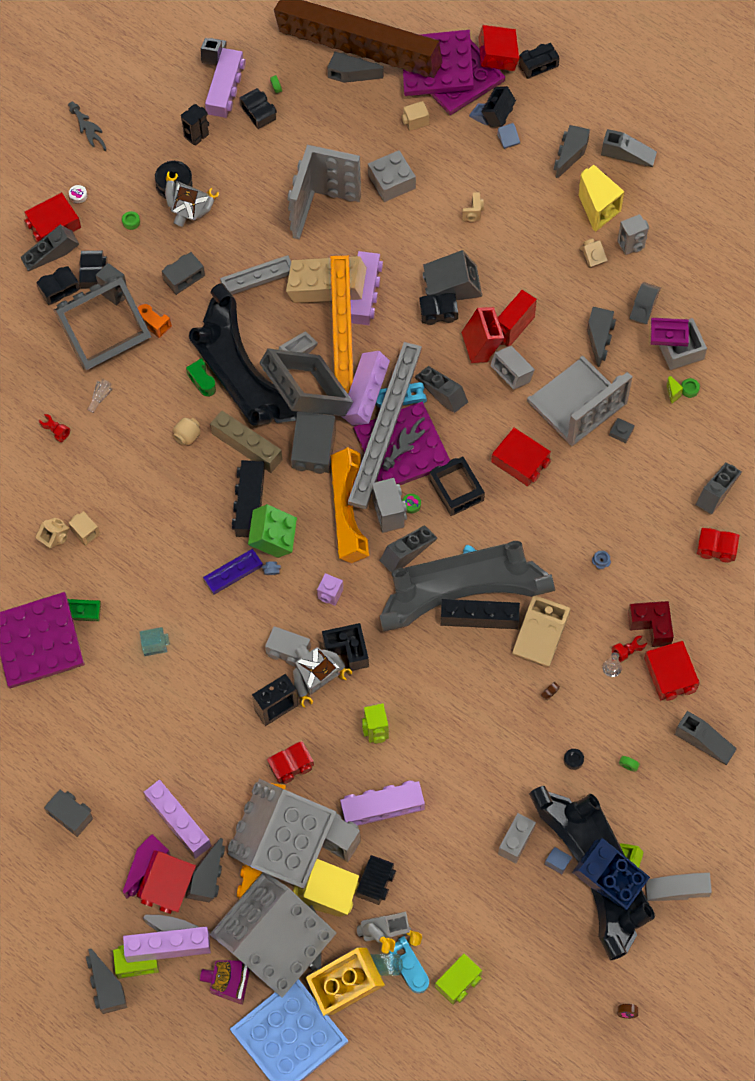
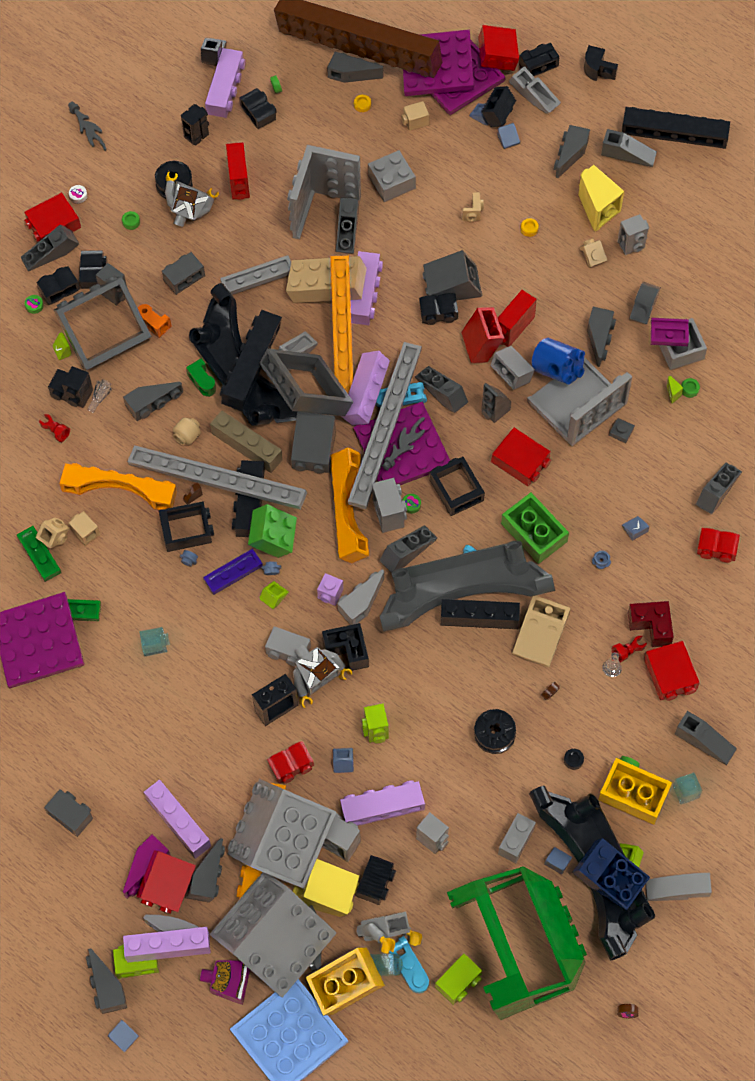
none -> green plate [16,526,62,582]
none -> bright green tile [25,295,44,314]
none -> black brick [48,366,93,408]
none -> lime slope [53,332,72,360]
none -> light orange arch [59,463,177,510]
none -> sand blue slope [108,1020,139,1052]
none -> dark grey slope [123,382,183,421]
none -> light grey plate [127,445,307,510]
none -> black window [158,501,214,552]
none -> sand blue plate [180,550,198,567]
none -> reddish brown tile [183,482,203,504]
none -> black brick [219,309,282,411]
none -> red brick [226,142,250,200]
none -> lime slope [259,581,289,609]
none -> sand blue slope [333,748,354,773]
none -> dark grey slope [336,198,360,253]
none -> light grey slope [337,569,384,625]
none -> yellow tile [354,94,371,112]
none -> light grey brick [416,812,449,854]
none -> green windscreen [447,866,587,1020]
none -> black wheel [474,709,516,754]
none -> dark grey slope [482,383,511,423]
none -> bright green brick [501,492,569,564]
none -> light grey slope [509,66,561,114]
none -> yellow tile [521,218,539,237]
none -> blue cylinder [532,338,585,385]
none -> black brick [584,45,618,81]
none -> yellow brick [598,758,672,825]
none -> black brick [622,107,731,149]
none -> sand blue slope [622,516,649,541]
none -> clear light blue brick [673,773,702,804]

